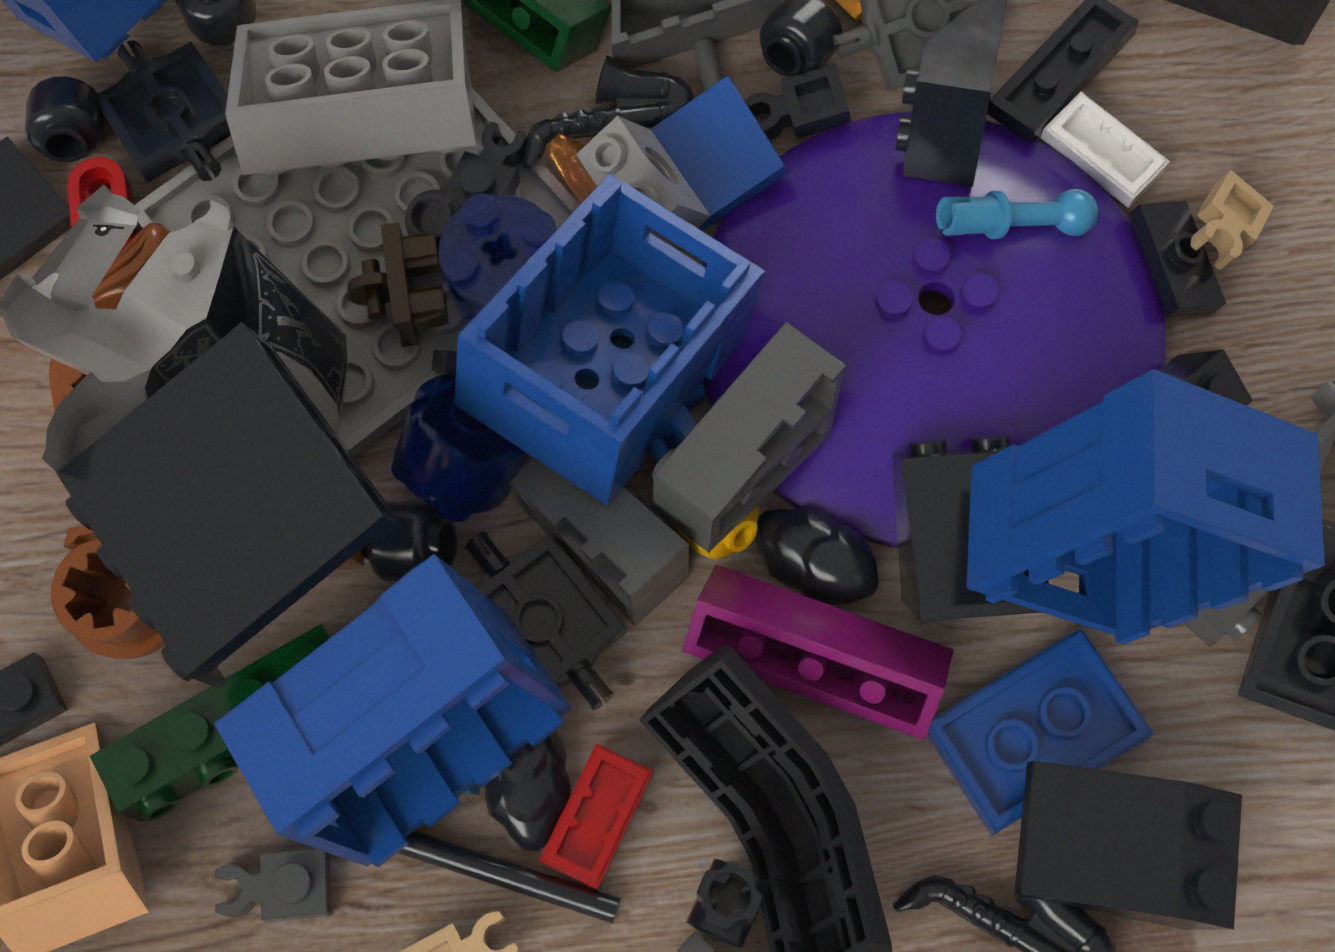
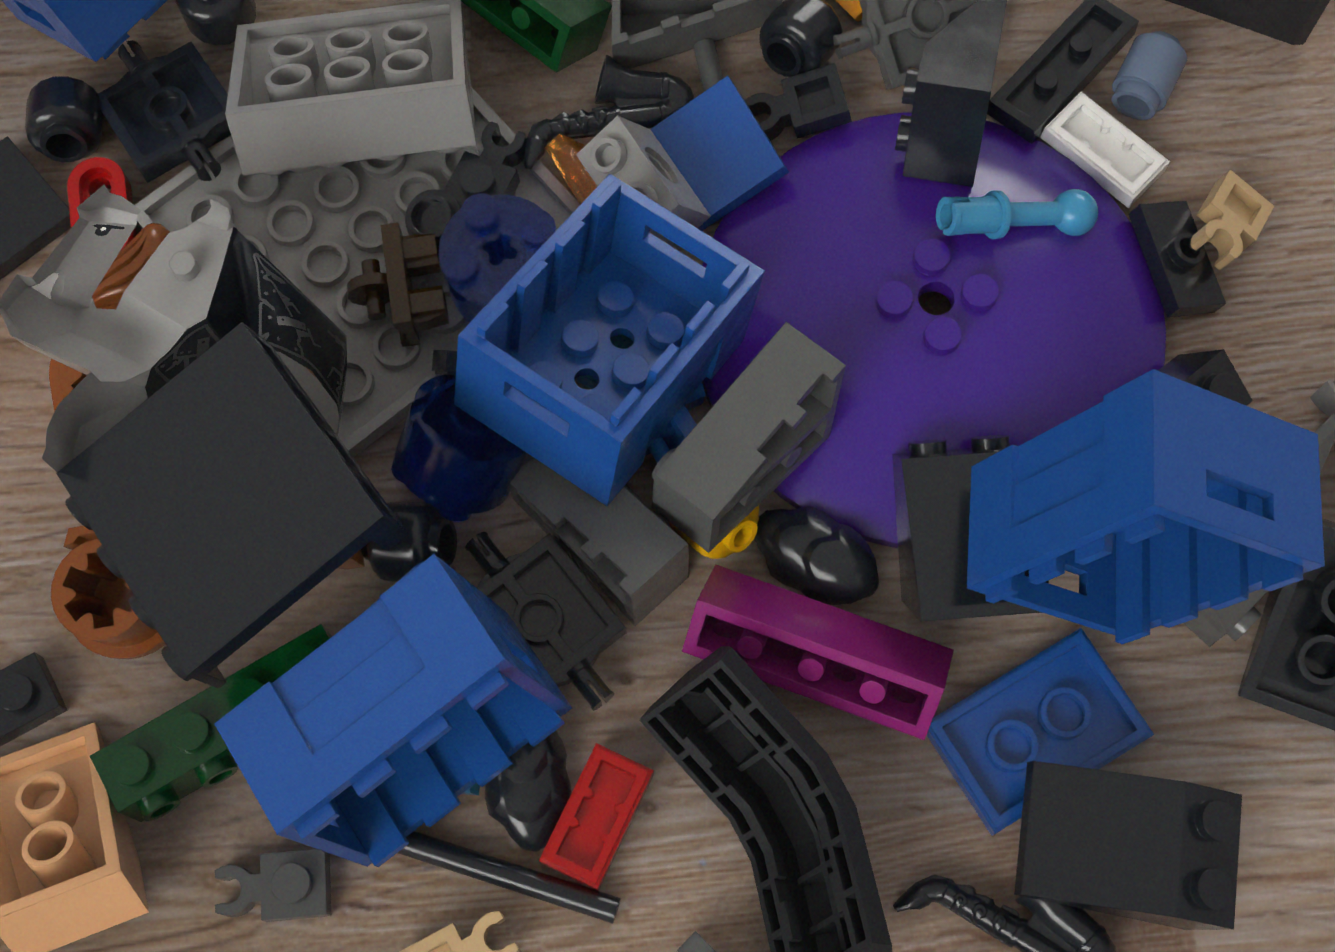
black piece [686,859,769,949] -> none
none -> sand blue brick [1112,31,1187,120]

